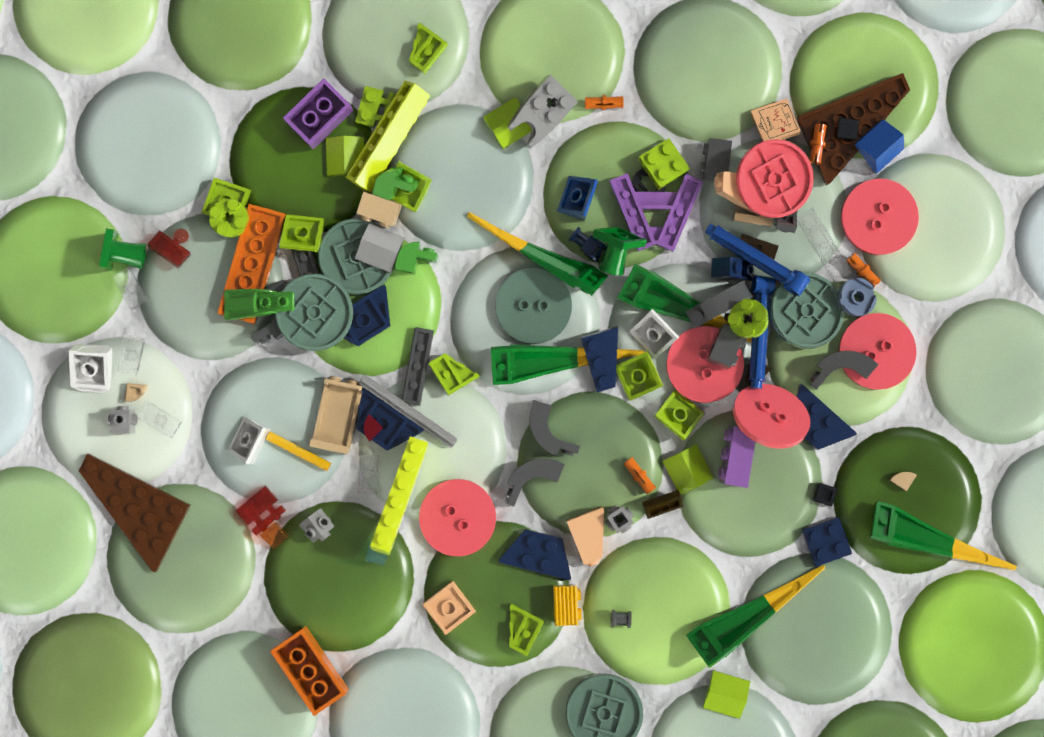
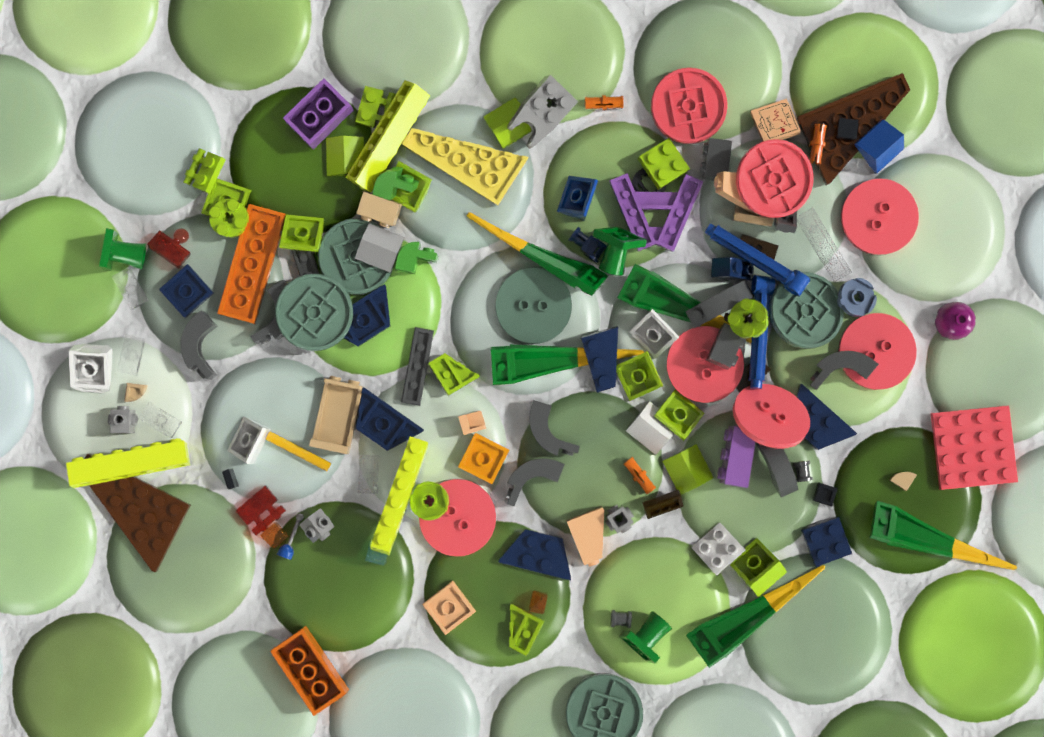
bright green piece [224,289,294,320] -> none
light grey axle [359,375,457,448] -> none
dark red tile [364,414,384,442] -> none
lime wing [409,22,448,74] -> none
yellow brick [553,584,582,626] -> none
lime slope [702,670,751,719] -> none
orange pin [846,252,881,288] -> none
none -> neon yellow brick [66,438,190,488]
none -> dark blue plate [159,264,214,318]
none -> dark grey arch [181,310,217,380]
none -> lime plate [183,148,226,194]
none -> black tile [222,469,239,490]
none -> hinge [277,513,304,560]
none -> light yellow wing [402,128,529,206]
none -> lime plate [410,481,449,521]
none -> light nougat panel [458,411,487,435]
none -> light orange plate [458,433,509,484]
none -> clear orange slope [529,590,548,614]
none -> green plant [619,611,672,664]
none -> white slope [626,401,674,455]
none -> coral plate [651,68,727,144]
none -> white hinge [691,523,745,576]
none -> lime slope [729,538,787,597]
none -> dark grey arch [756,442,798,498]
none -> dark grey bush [793,461,813,482]
none -> coral plate [930,405,1018,490]
none -> magenta cylinder [935,302,976,340]

